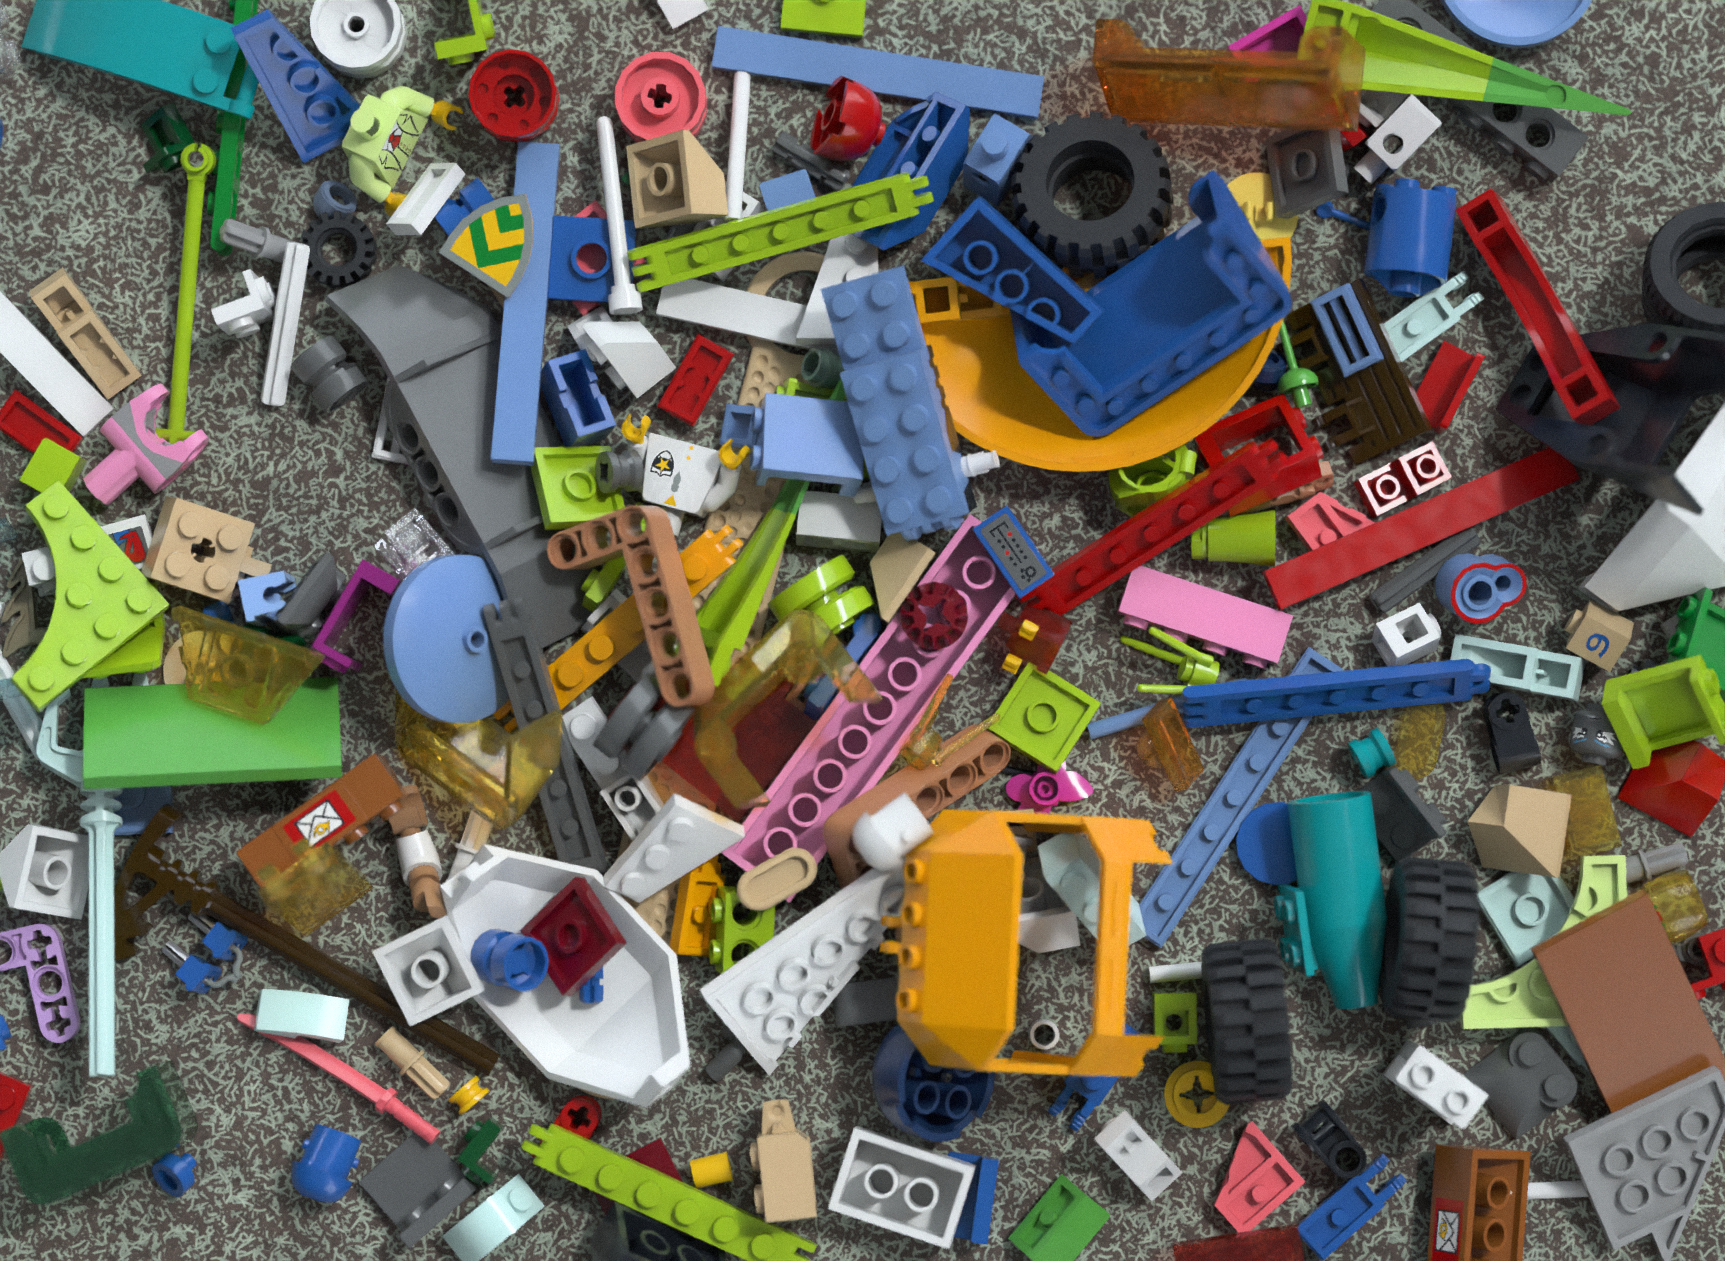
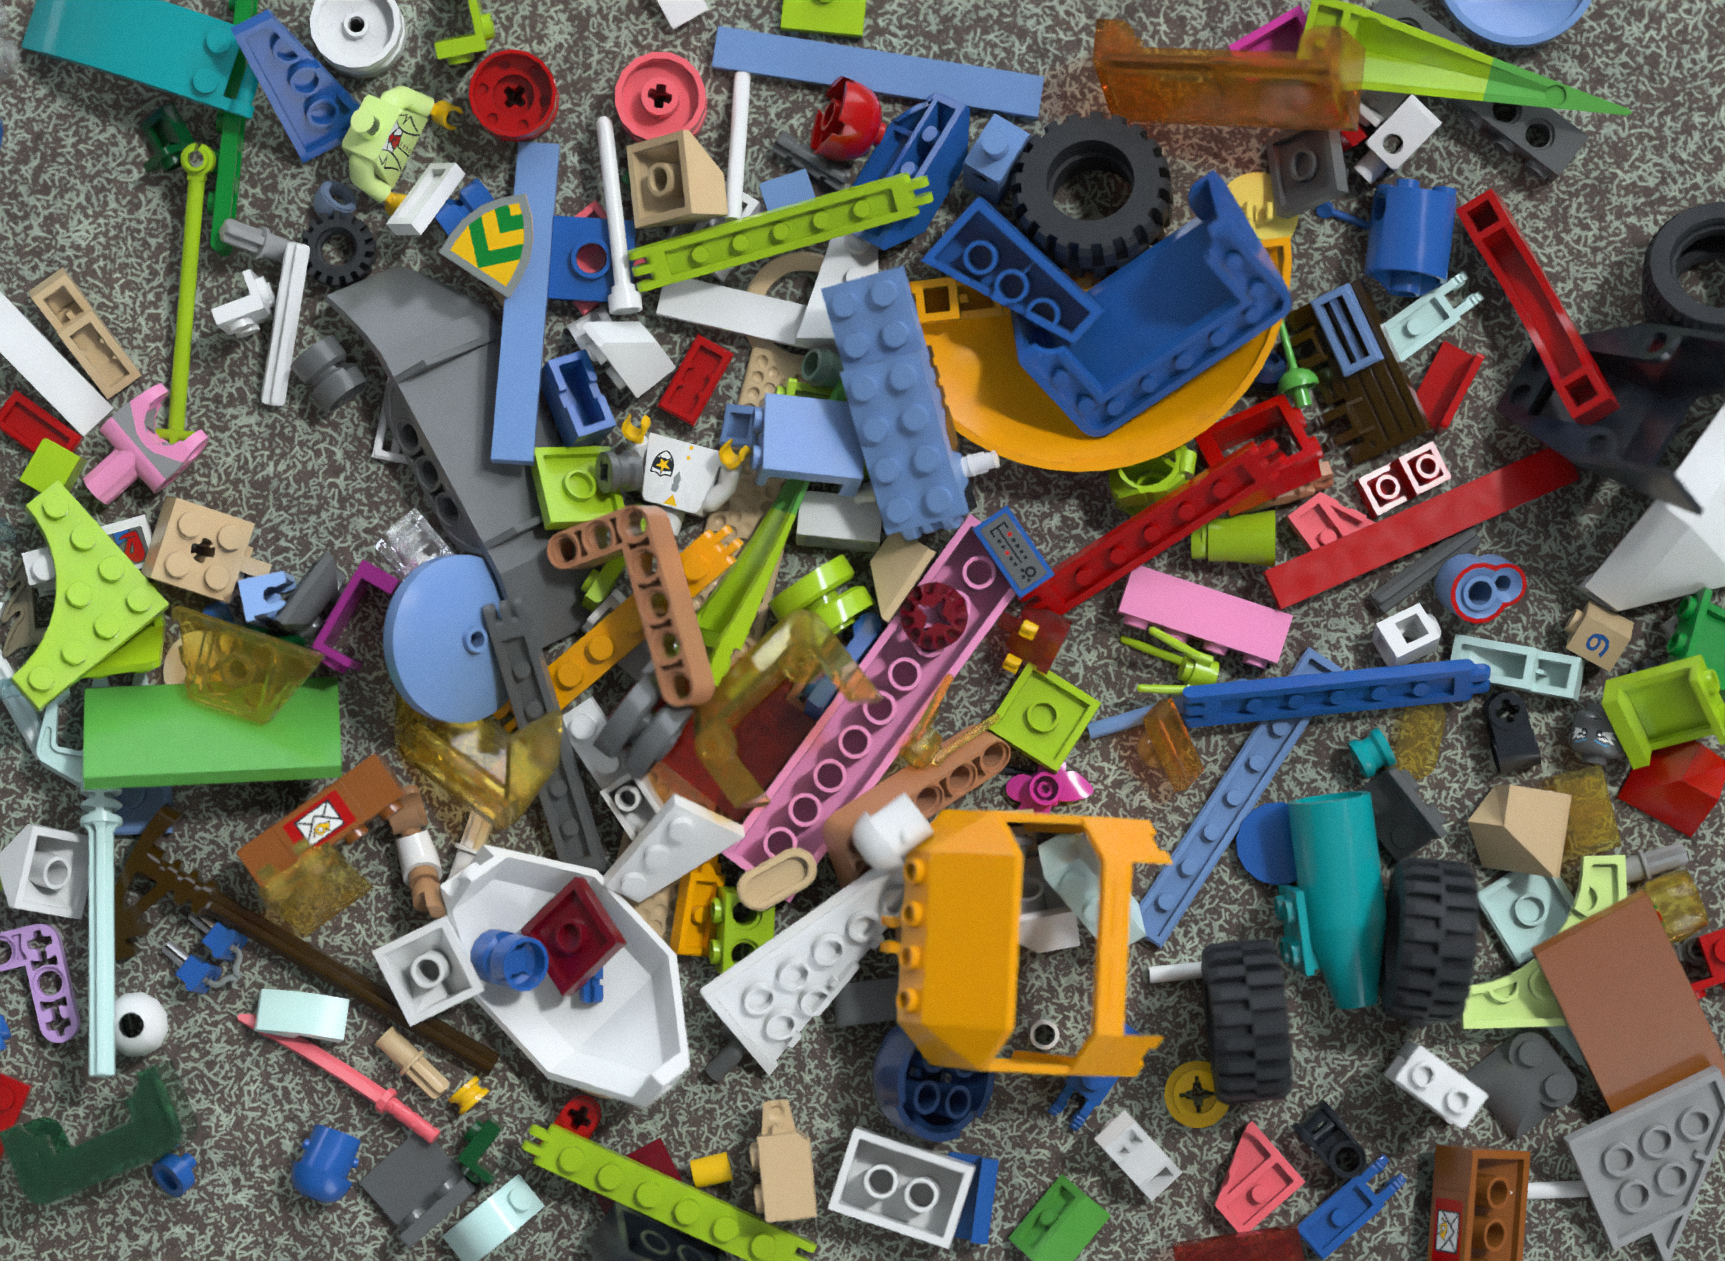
lime brick [1152,992,1197,1053] -> none
none -> white piece [115,992,168,1057]

